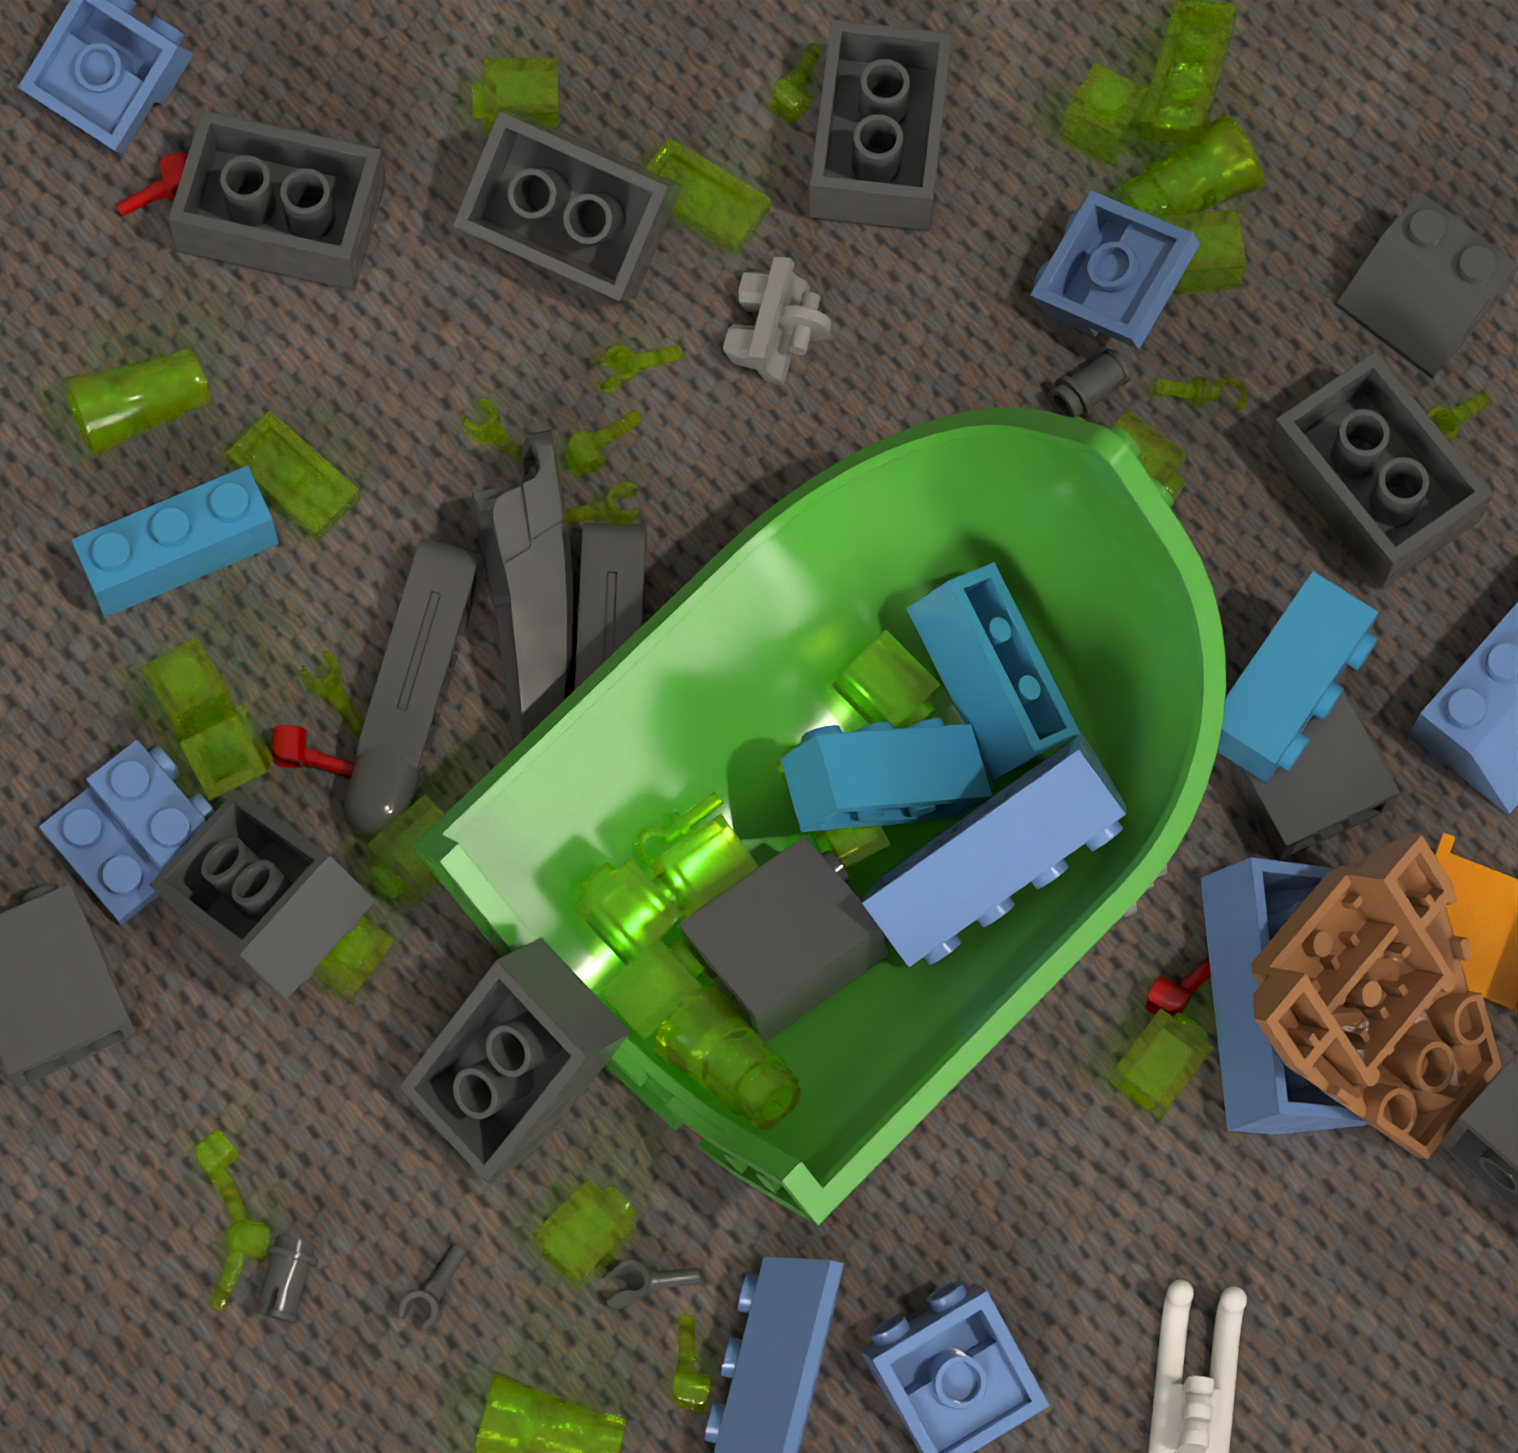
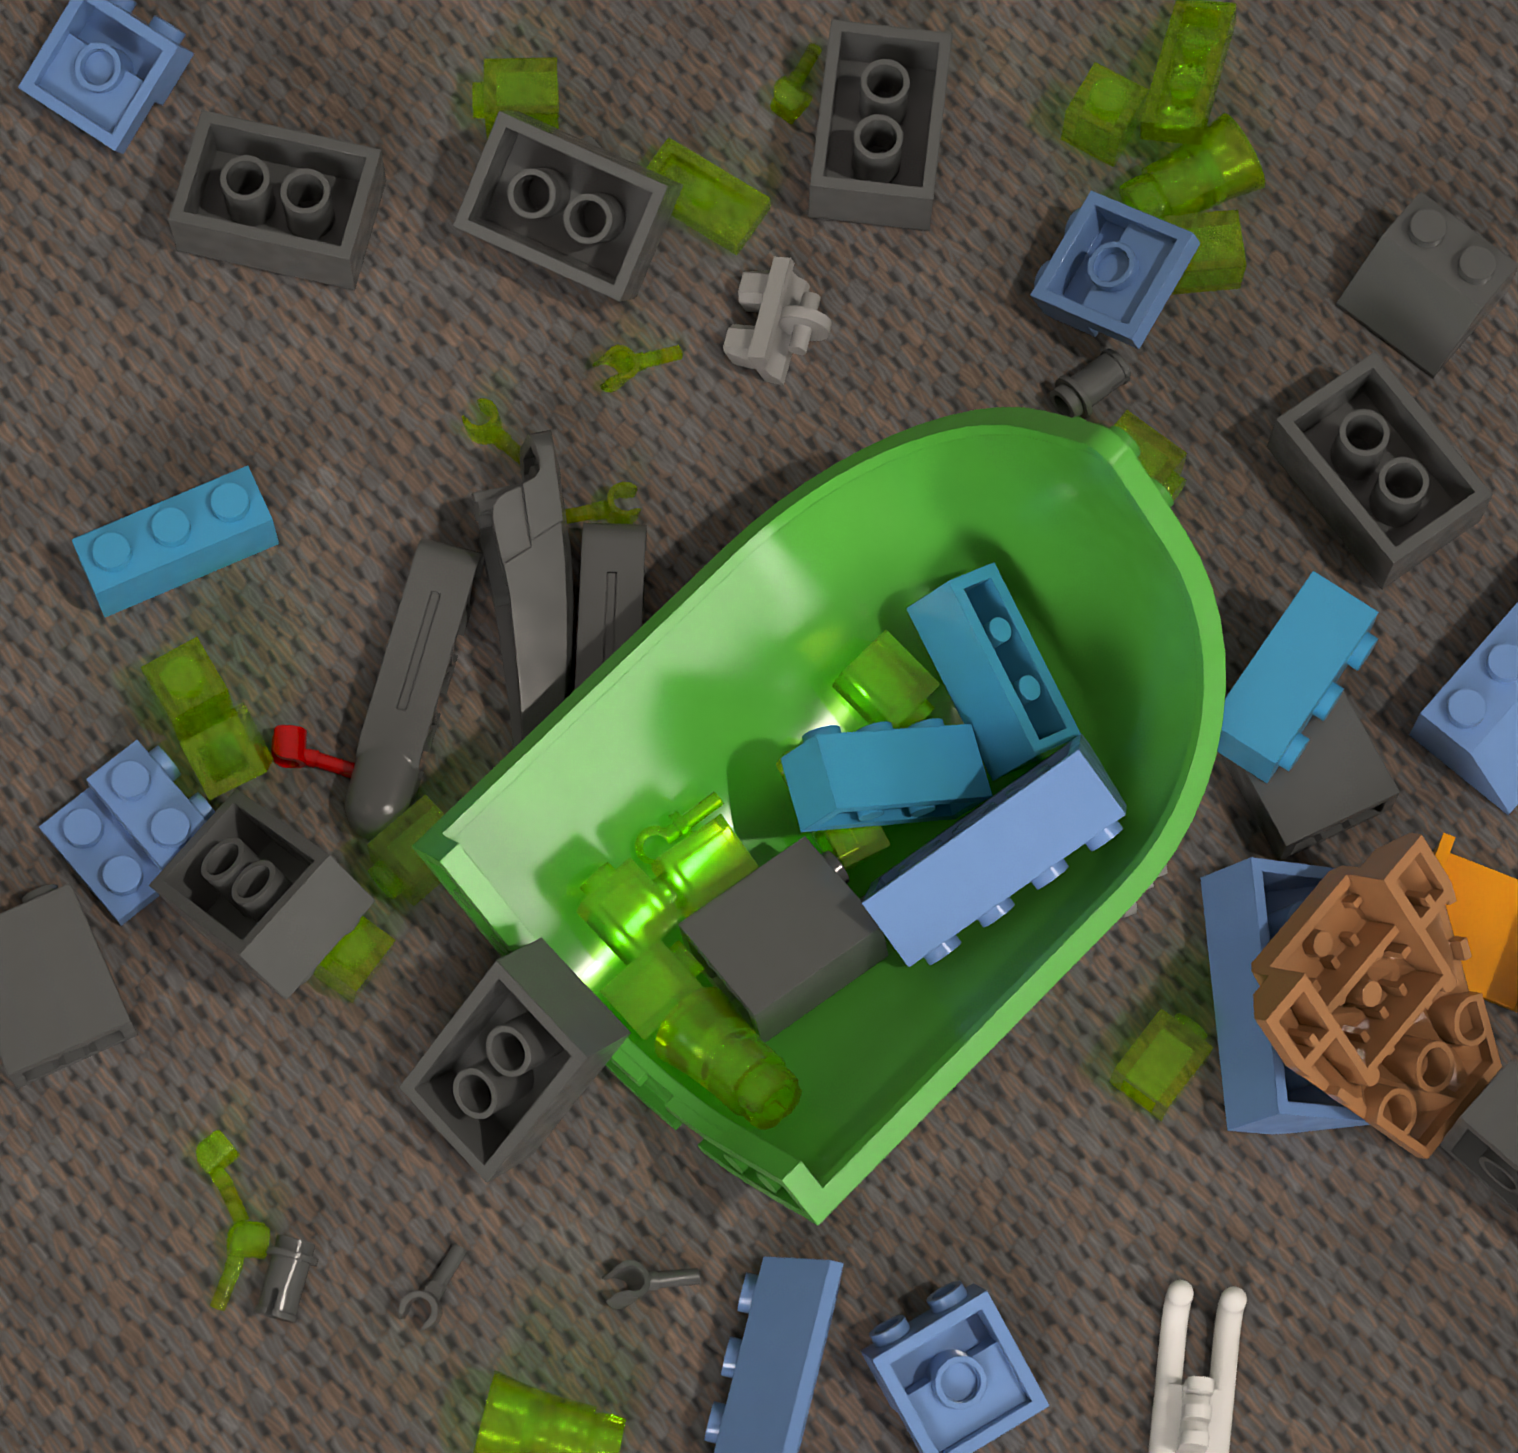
clear neon green plant [62,348,211,460] -> none
red hand [115,153,188,217] -> none
clear neon green plate [226,410,361,541] -> none
clear neon green hand [301,651,364,739] -> none
clear neon green brick [532,1178,637,1292] -> none
clear neon green hand [565,410,642,478] -> none
clear neon green hand [672,1315,713,1413] -> none
red hand [1144,957,1211,1023] -> none
clear neon green hand [1153,376,1248,410] -> none
clear neon green hand [1426,392,1491,442] -> none

